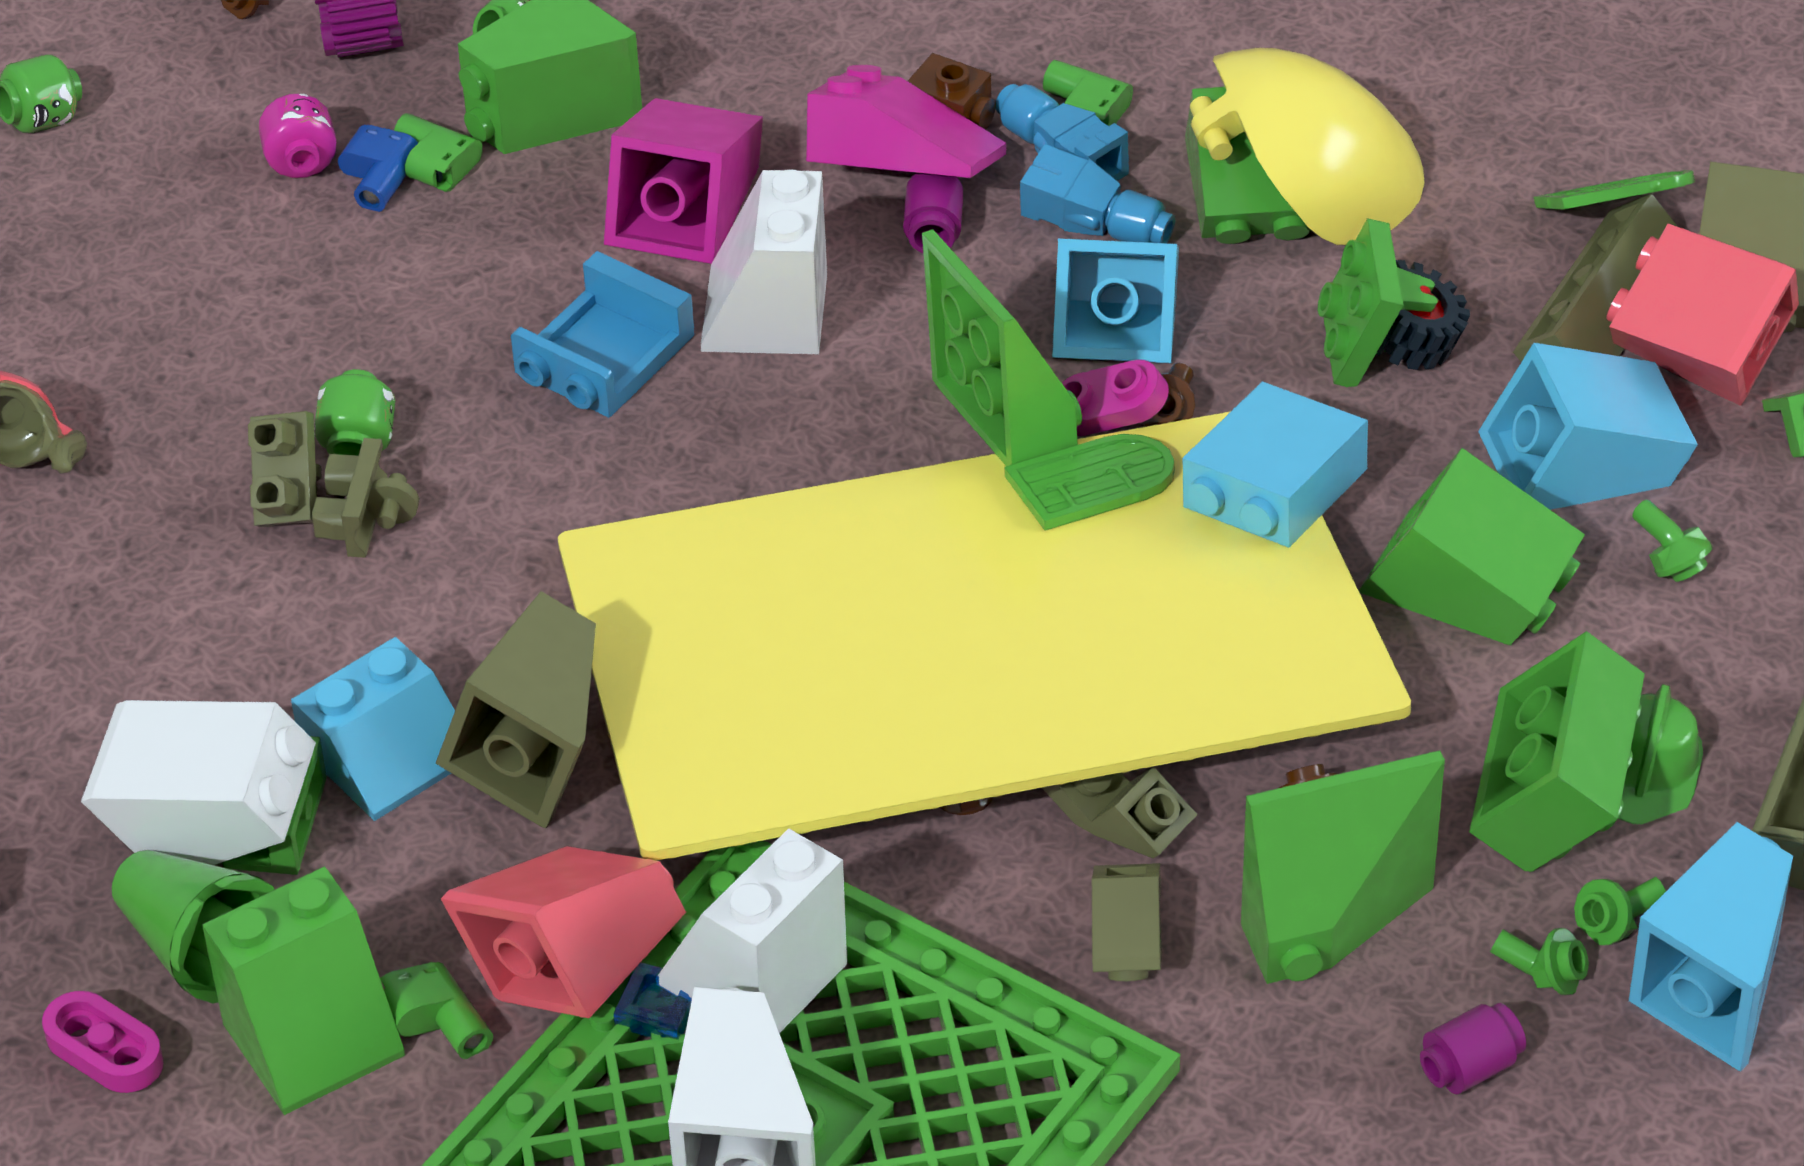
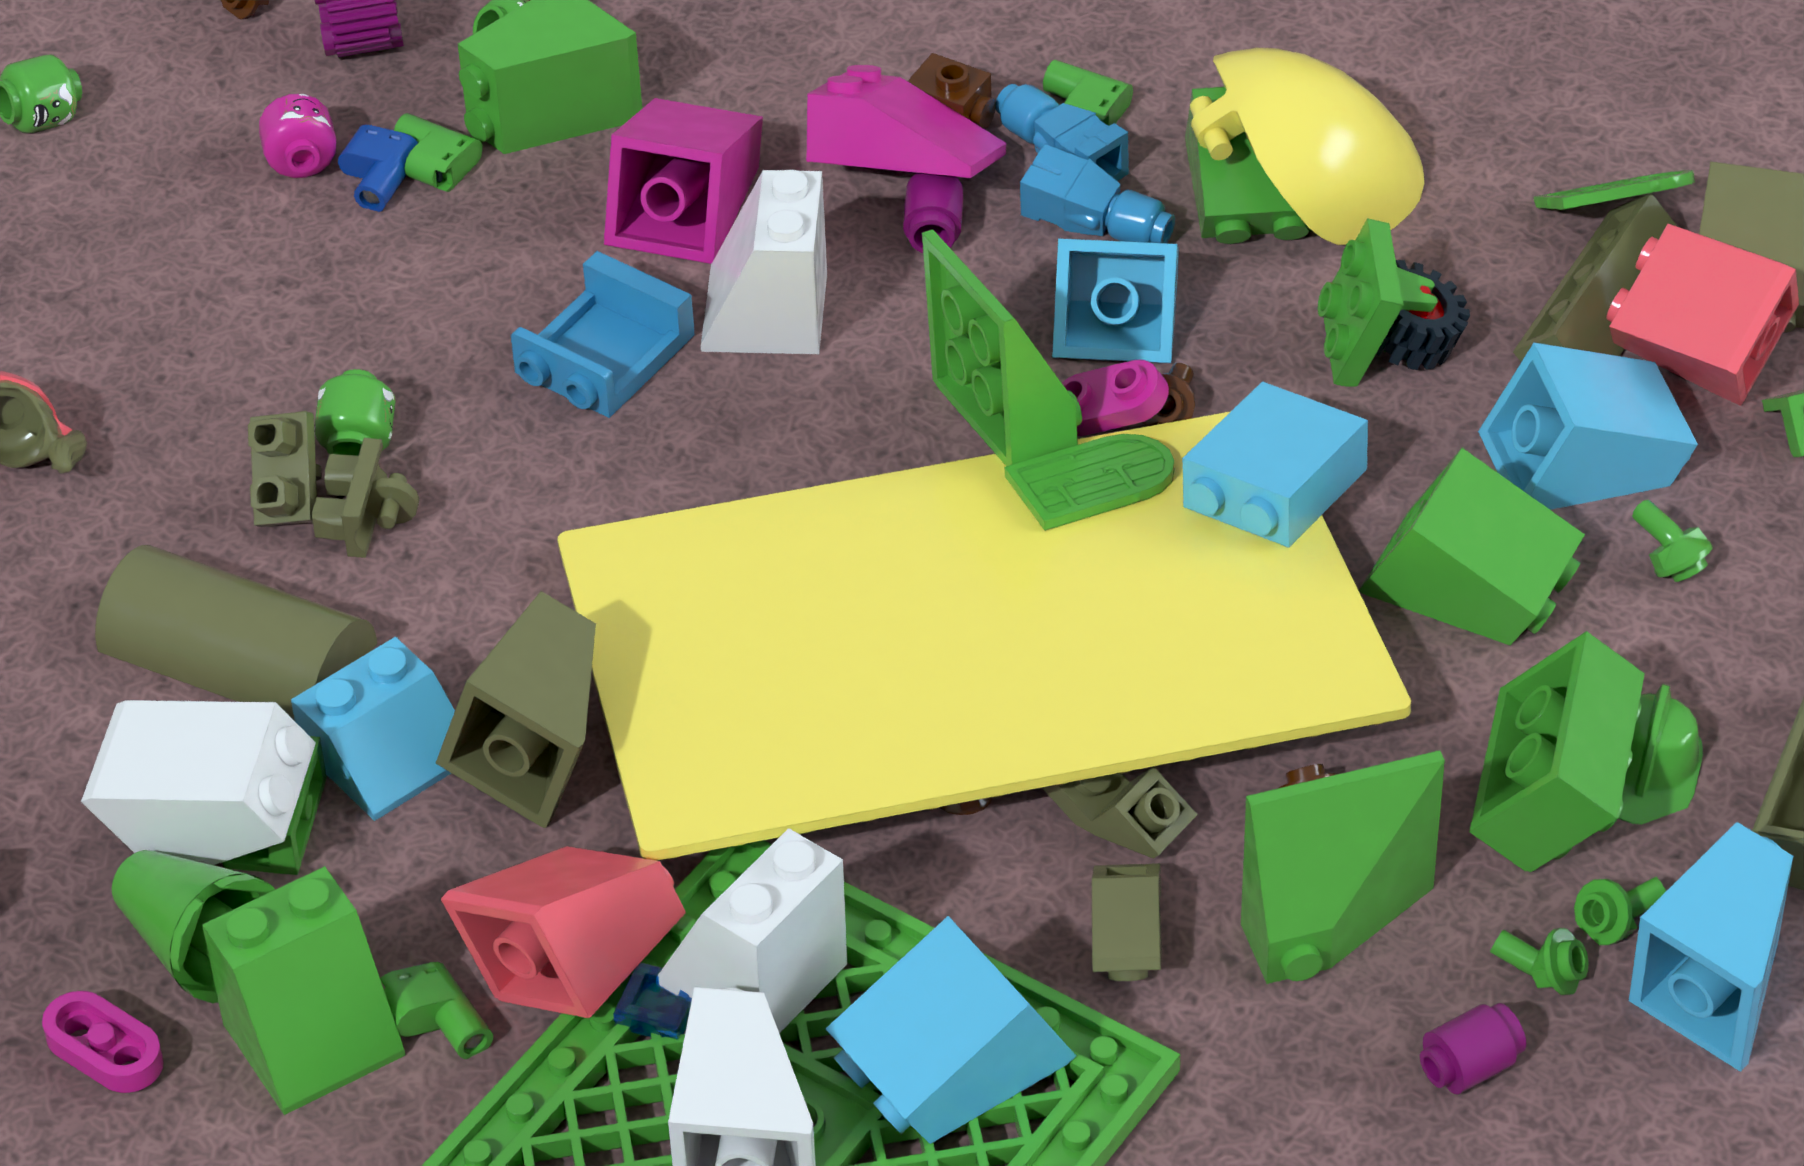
none -> olive brick [95,545,377,721]
none -> medium azure slope [826,916,1076,1144]

